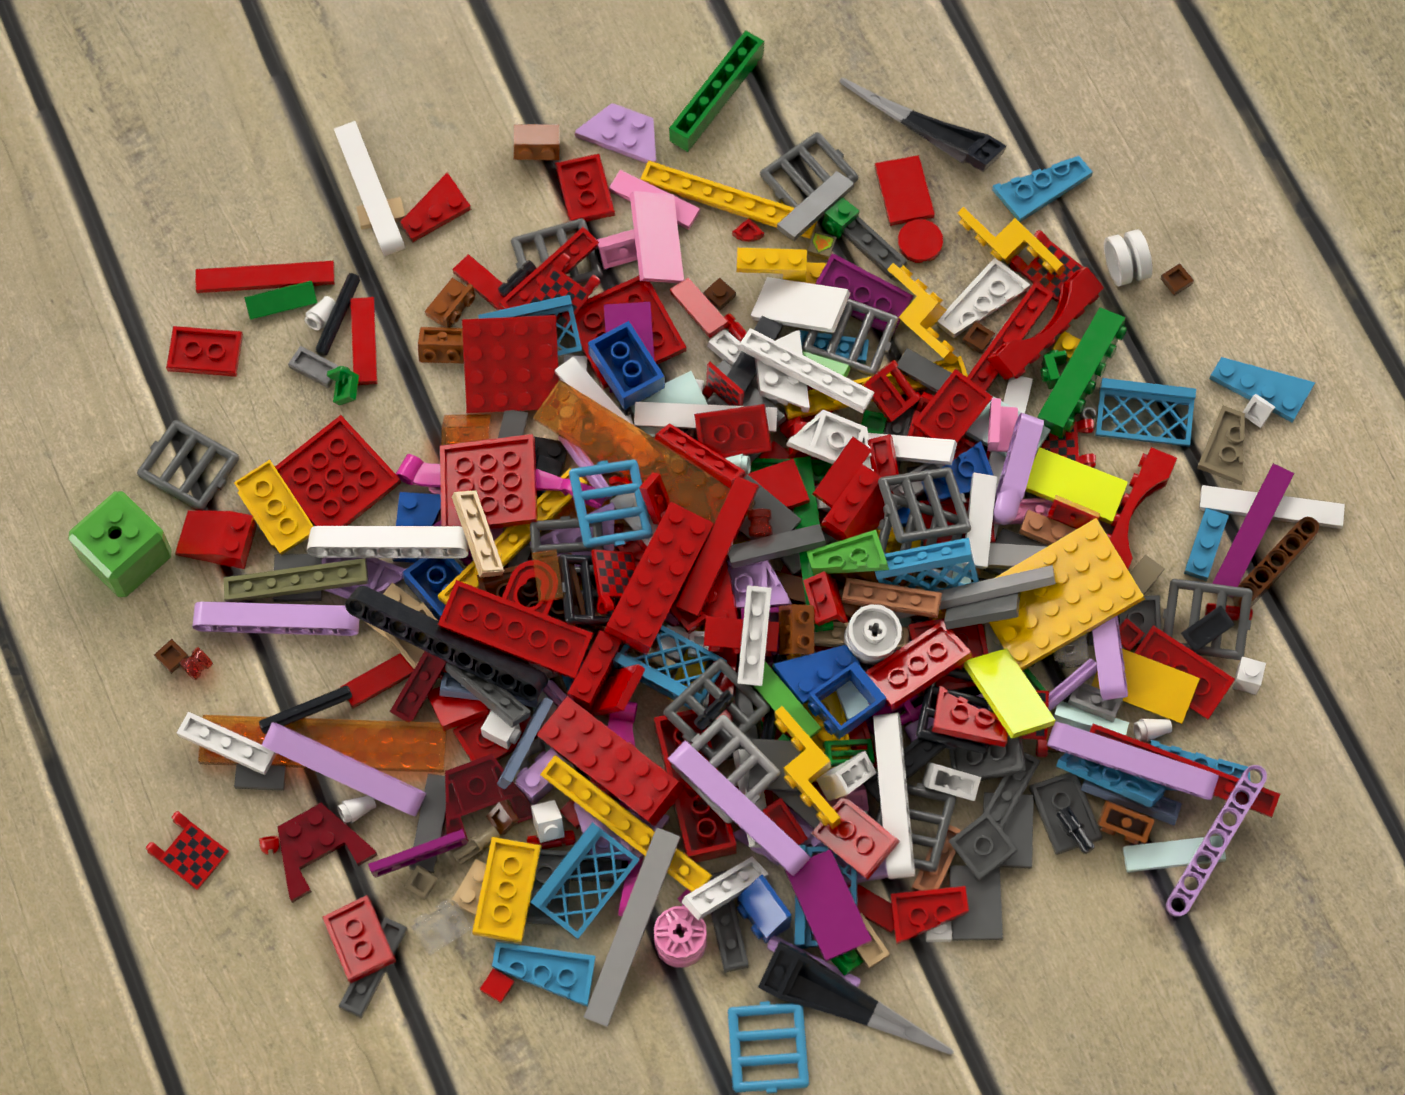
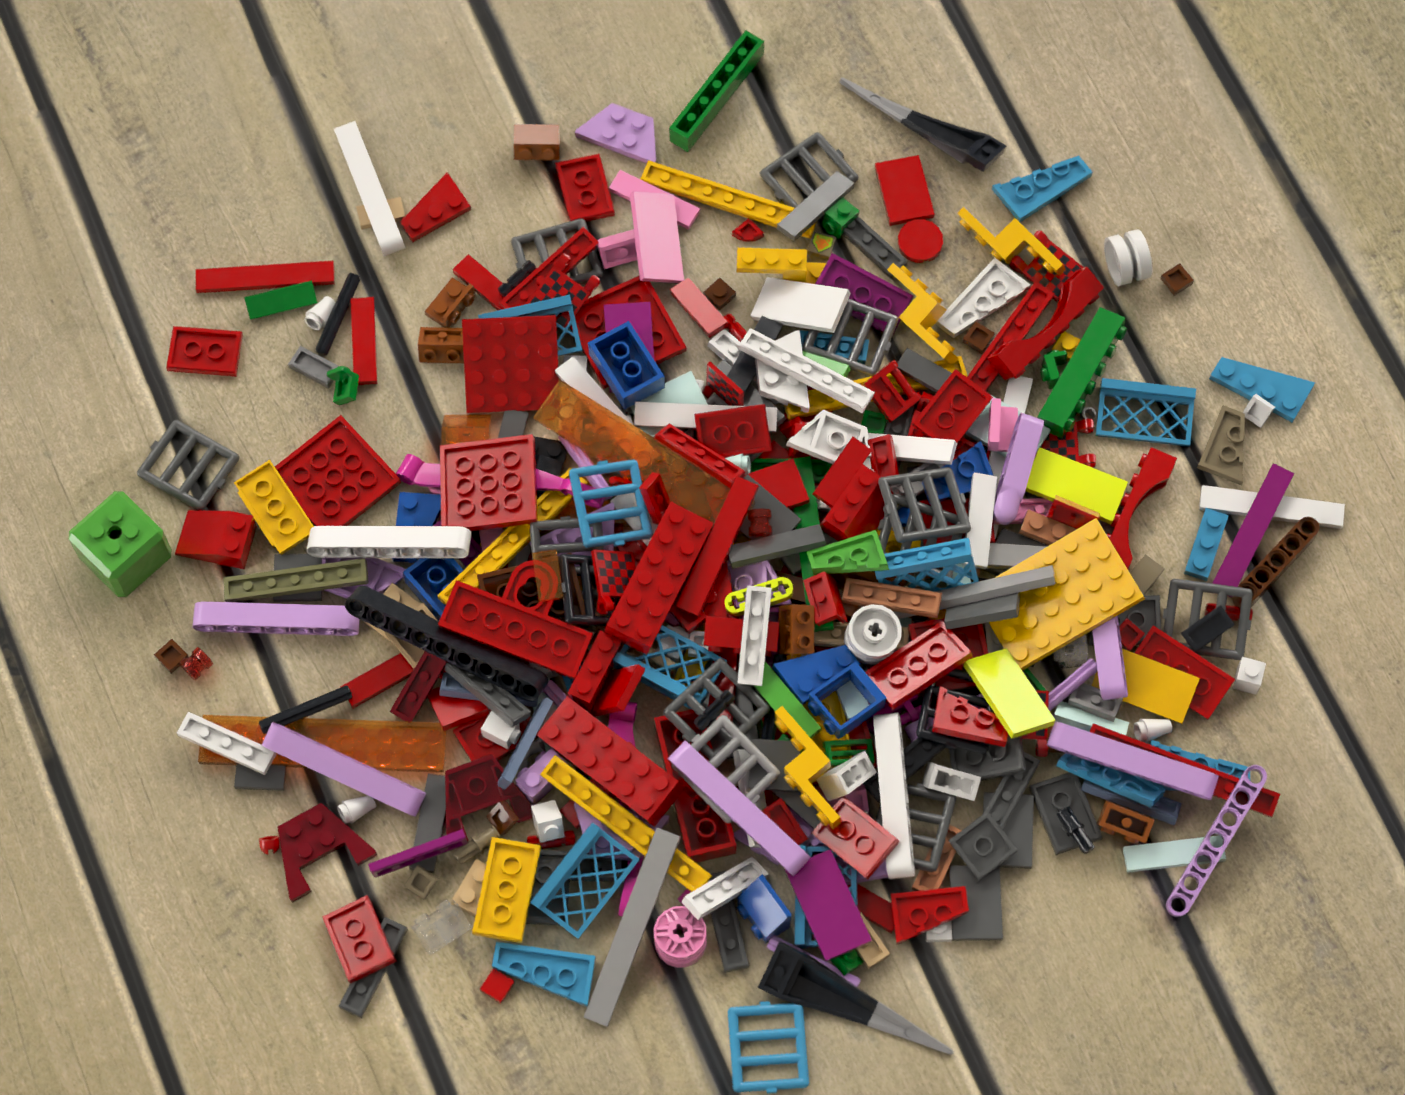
red flag [146,811,229,891] -> none
tan tile [452,490,504,577] -> none
none -> neon yellow beam [724,577,793,616]

